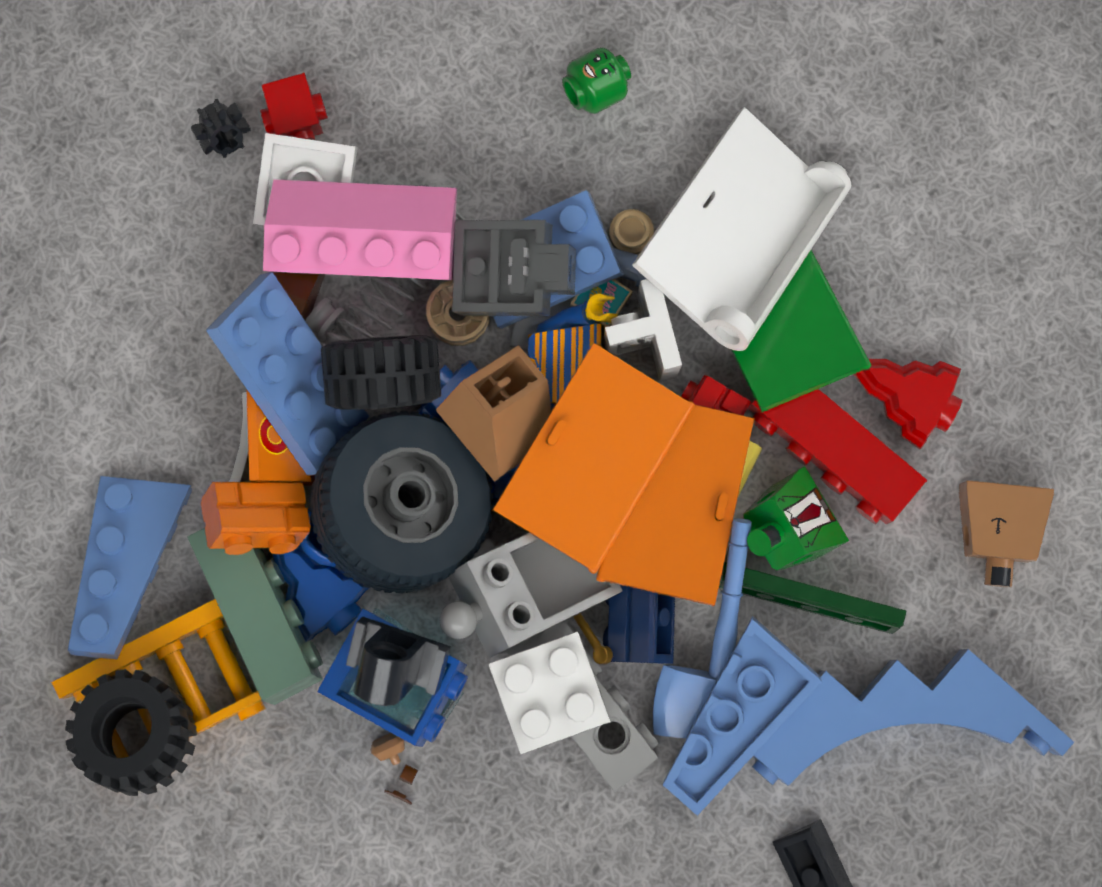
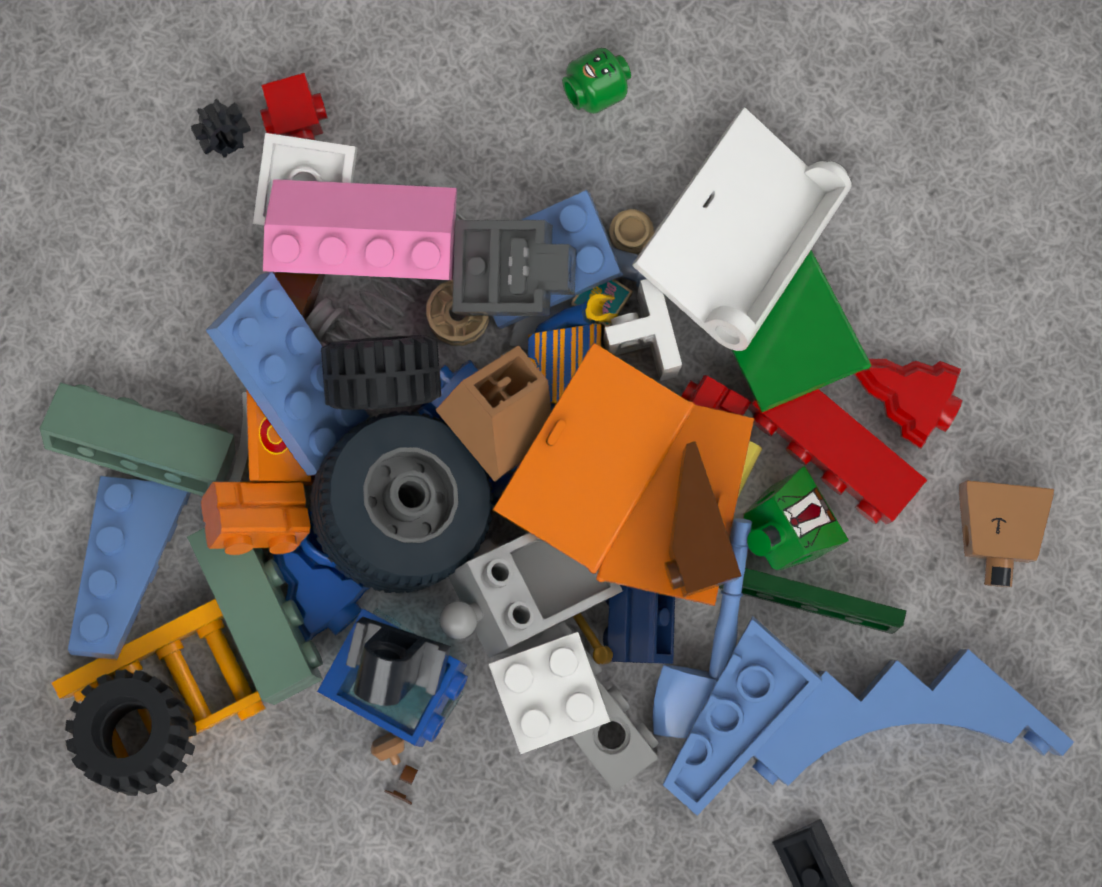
none -> sand green brick [39,382,235,496]
none -> reddish brown slope [664,441,742,597]

